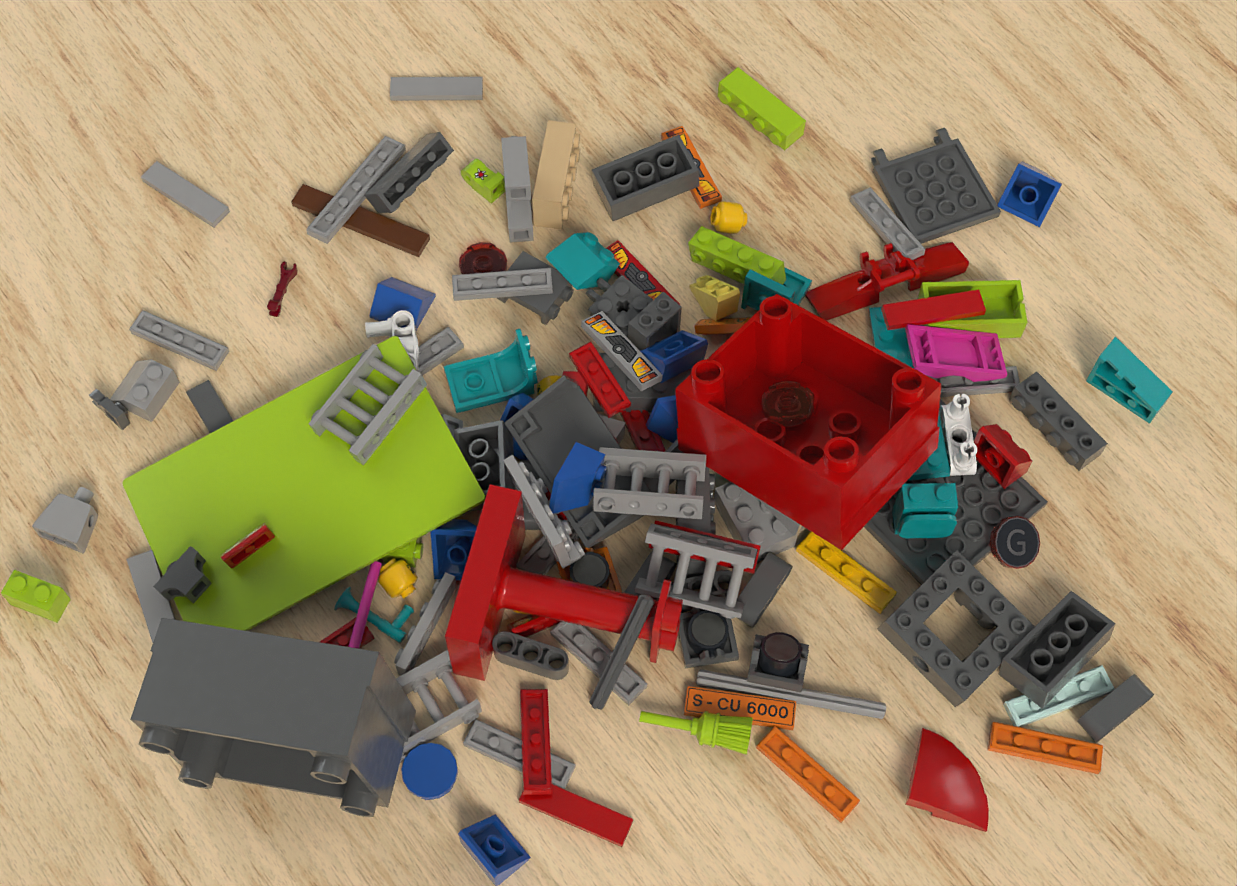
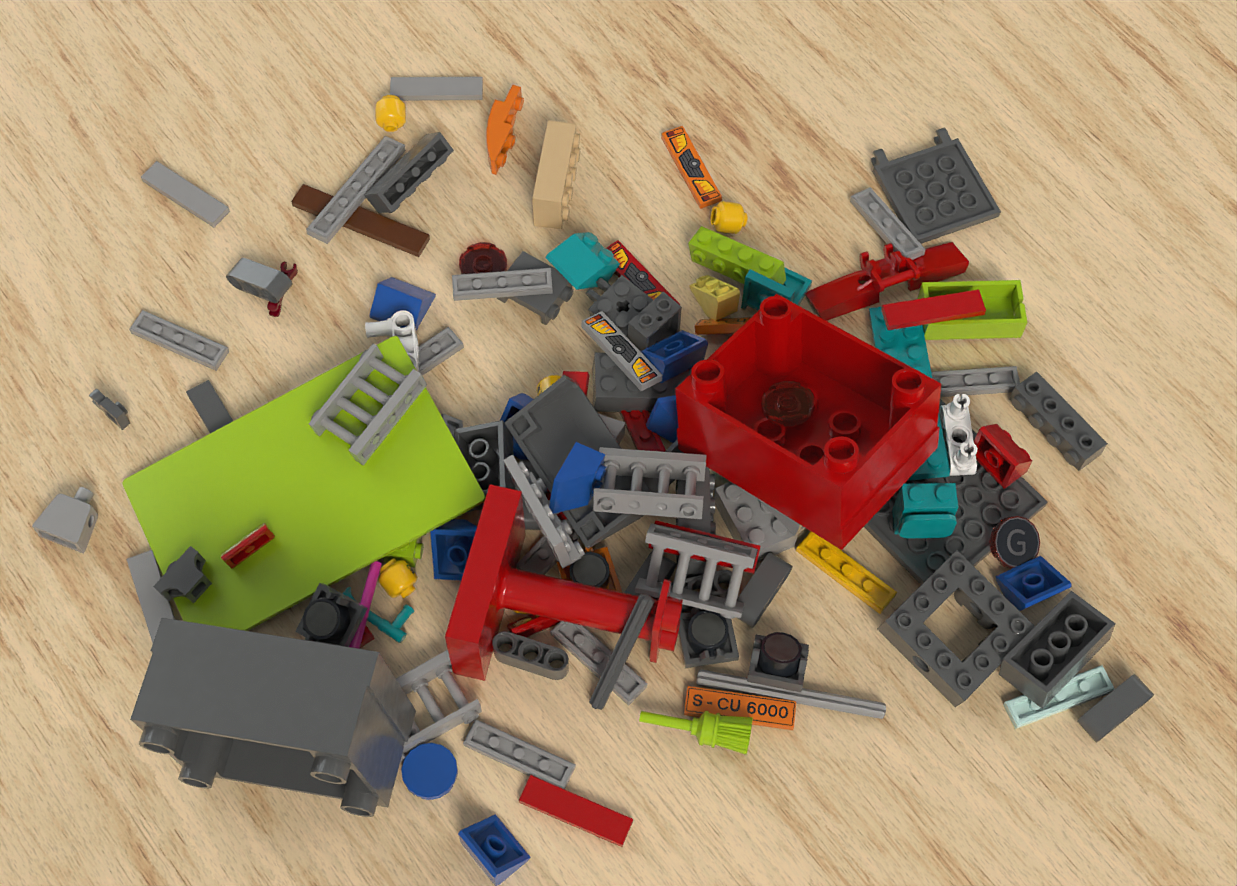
lime brick [1,570,71,623] -> none
light grey slope [110,359,179,422] -> none
light grey plate [394,572,457,675] -> none
teal bracket [444,329,538,413] -> none
lime leg [461,159,505,204] -> none
light grey arch [501,136,534,243] -> none
red tile [520,689,552,795] -> none
red tile [569,341,631,418] -> none
dark grey brick [592,134,699,221] -> none
lime brick [717,67,806,151] -> none
orange tile [756,726,860,823] -> none
dark pink slope [905,324,1007,382] -> none
red brick [905,728,989,832] -> none
orange tile [988,722,1103,774] -> none
blue slope [998,161,1062,227] -> none
teal wedge [1086,337,1173,424] -> none
none -> dark grey beam [226,258,293,303]
none -> piece [295,583,368,647]
none -> yellow head [375,95,406,132]
none -> orange slope [487,85,524,175]
none -> blue slope [995,556,1072,611]

